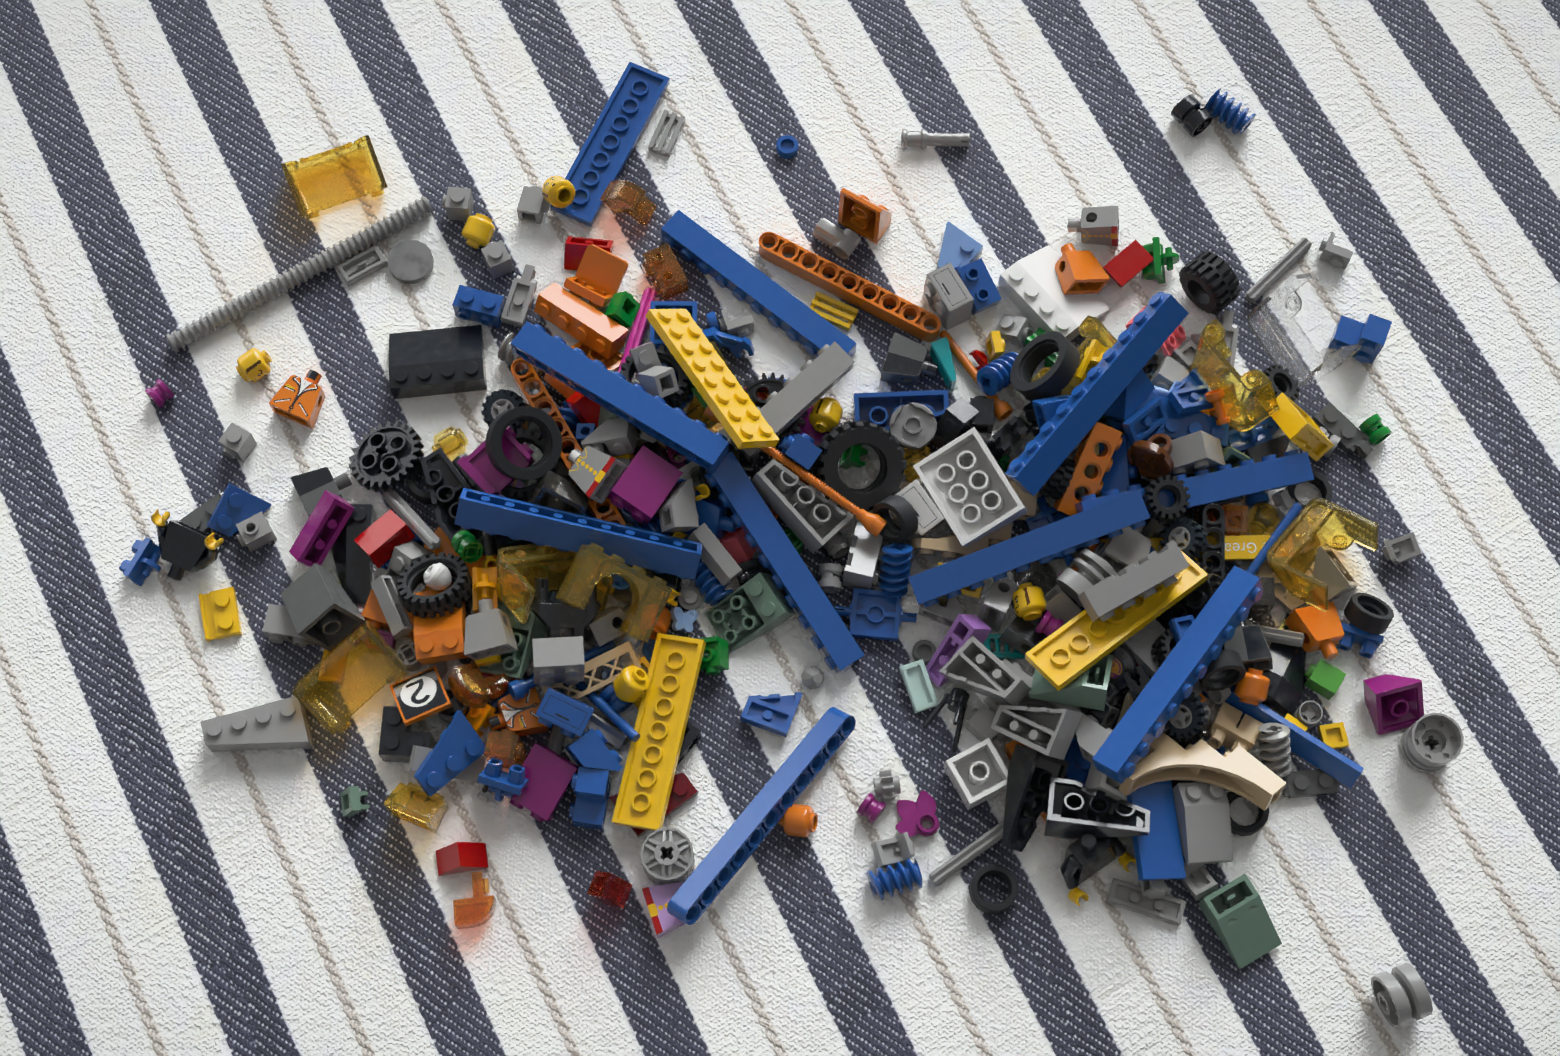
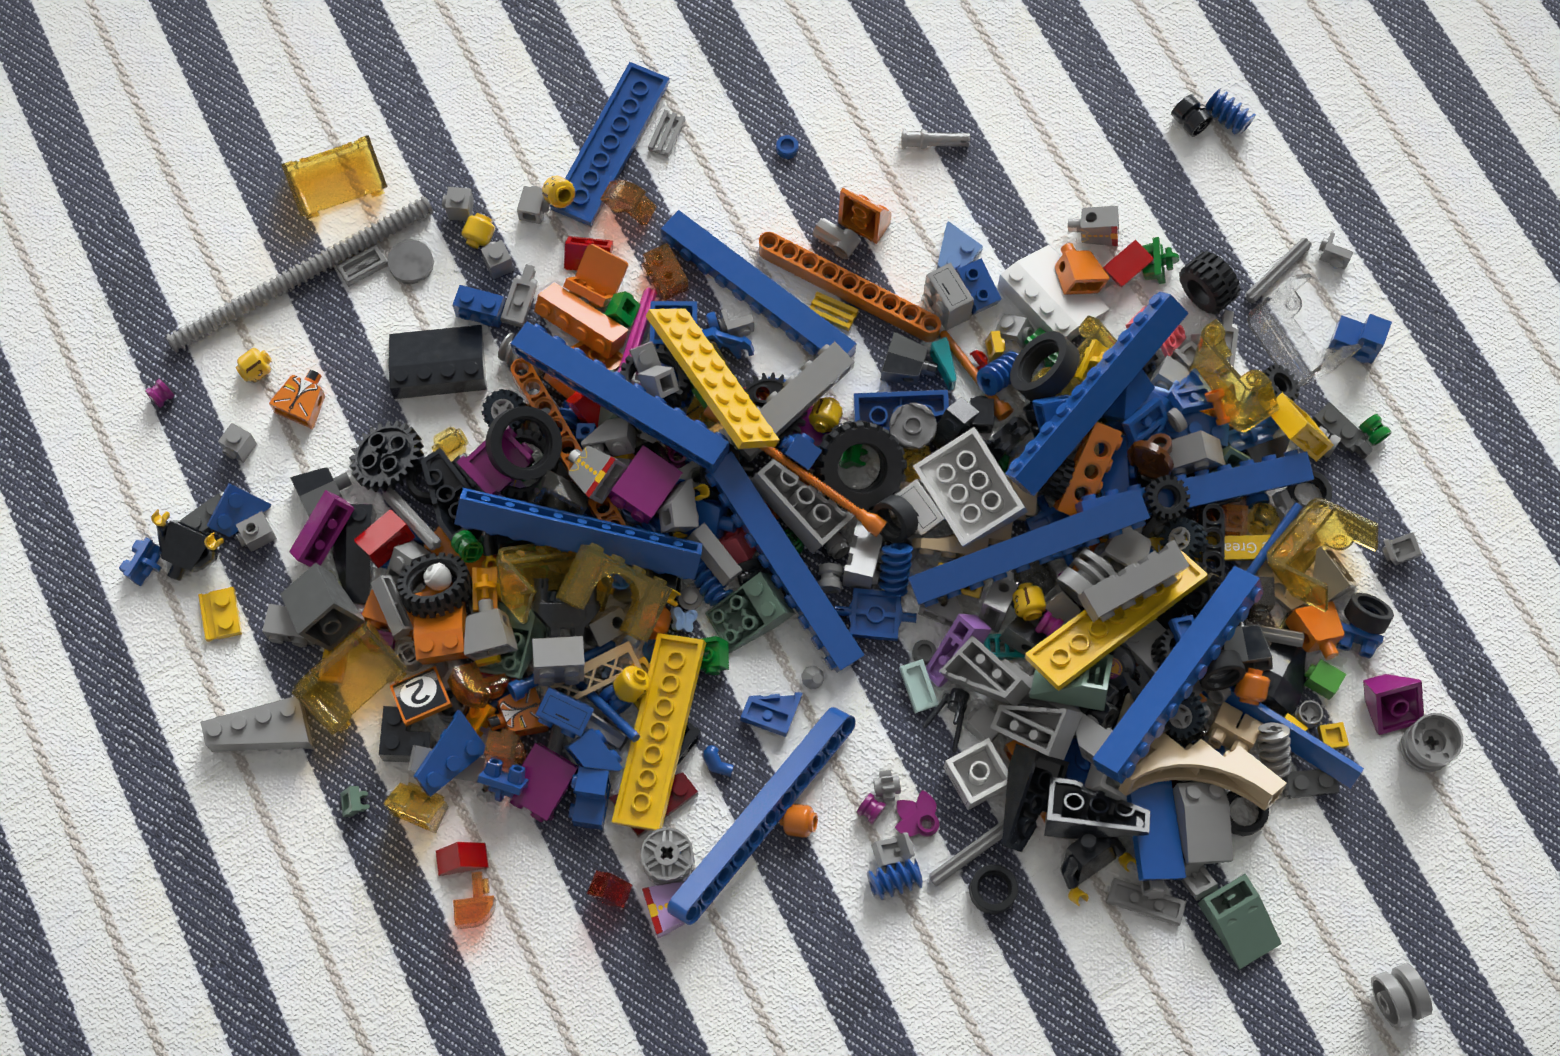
none -> blue arm [703,745,734,777]
none -> light grey tile [1167,408,1188,432]

